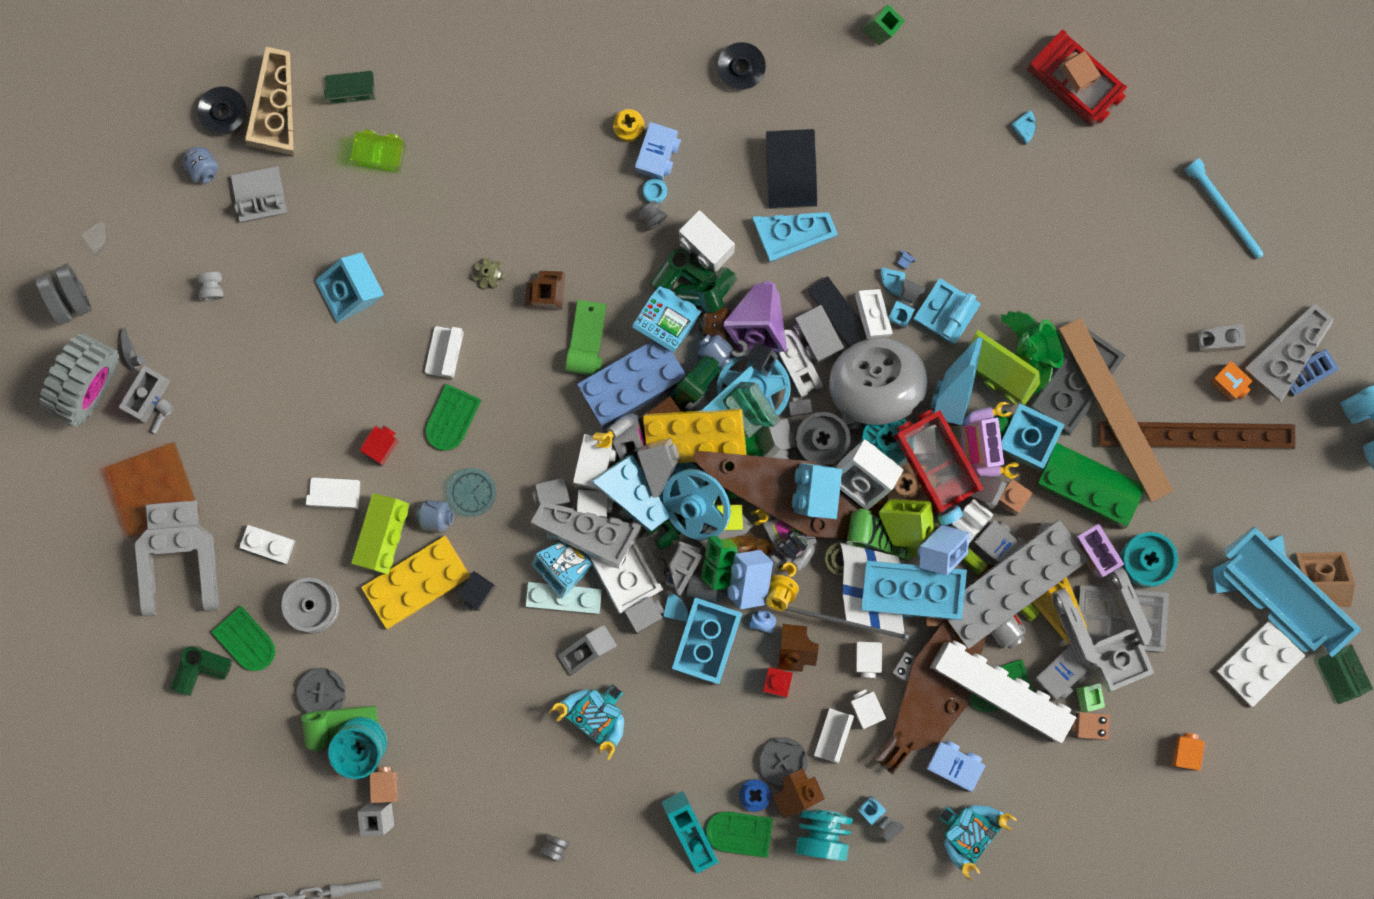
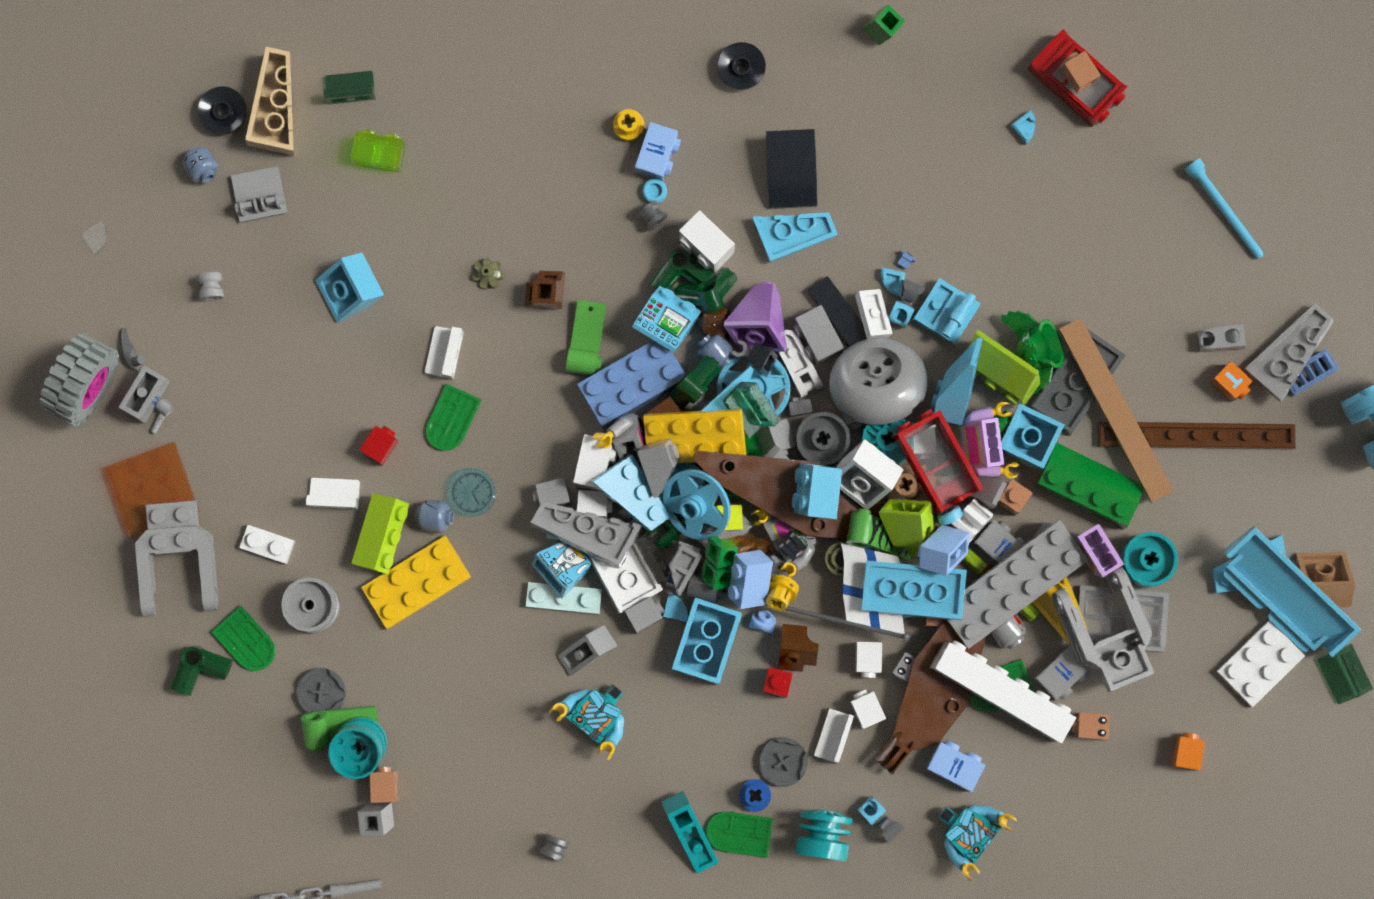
dark grey wheel [36,263,92,326] -> none
black brick [457,571,496,611] -> none
reddish brown brick [773,768,825,819] -> none
bright green plate [1076,683,1105,712] -> none

